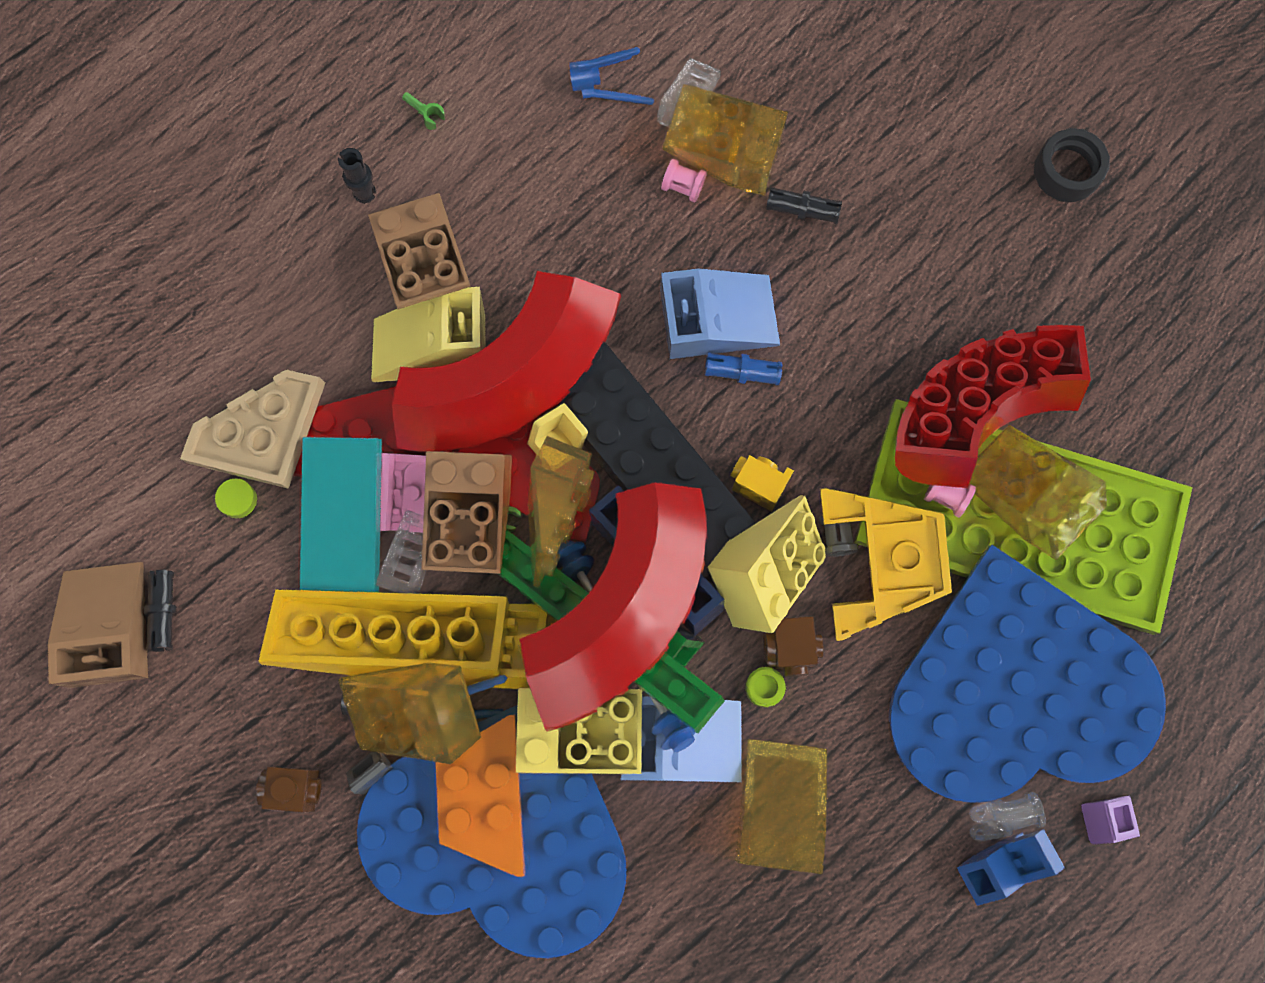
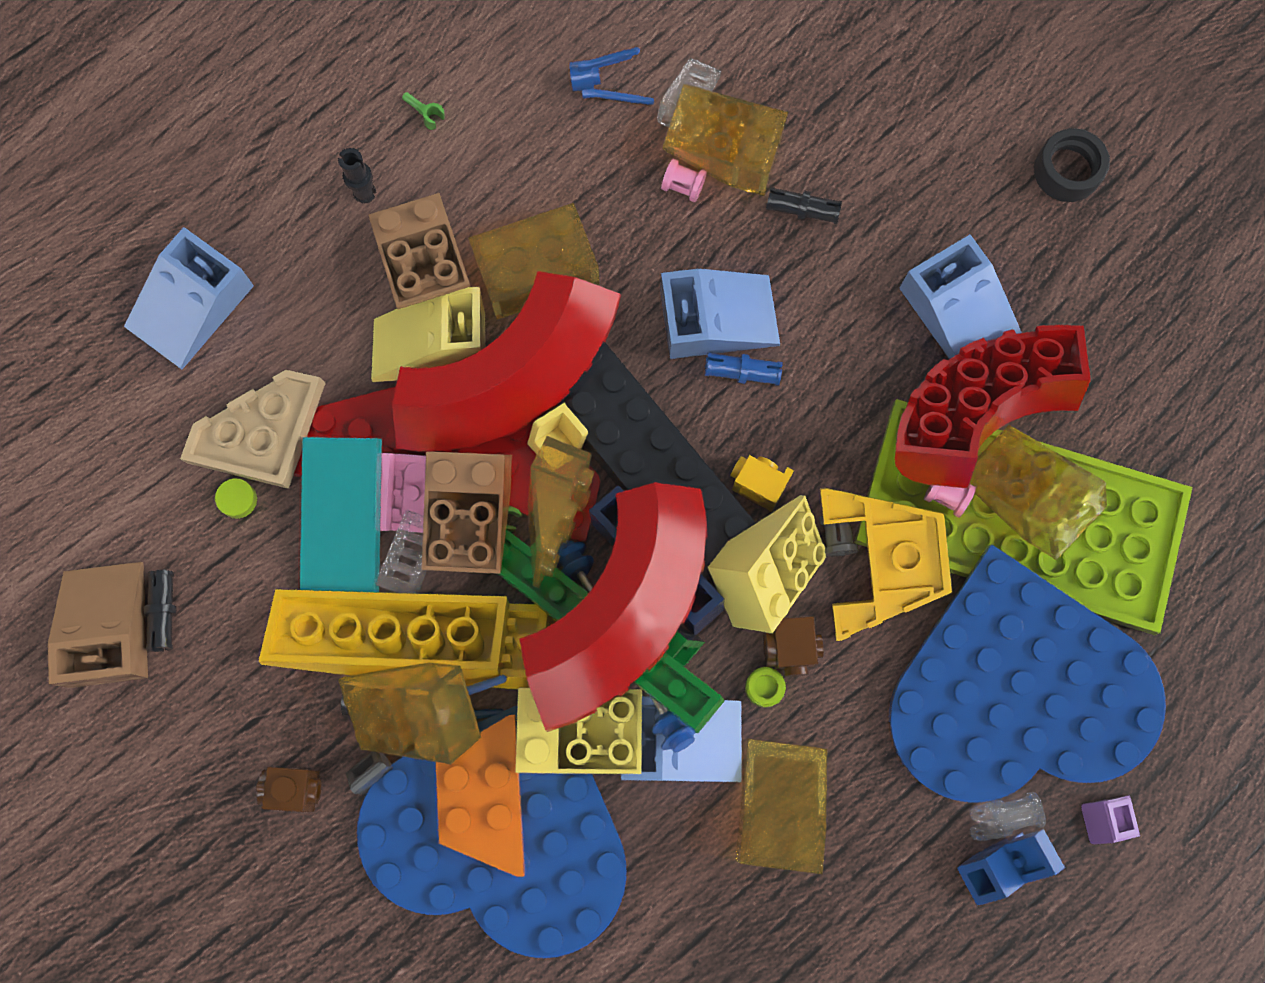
none -> medium blue slope [124,227,254,370]
none -> clear yellow brick [468,203,600,320]
none -> medium blue slope [899,235,1022,359]

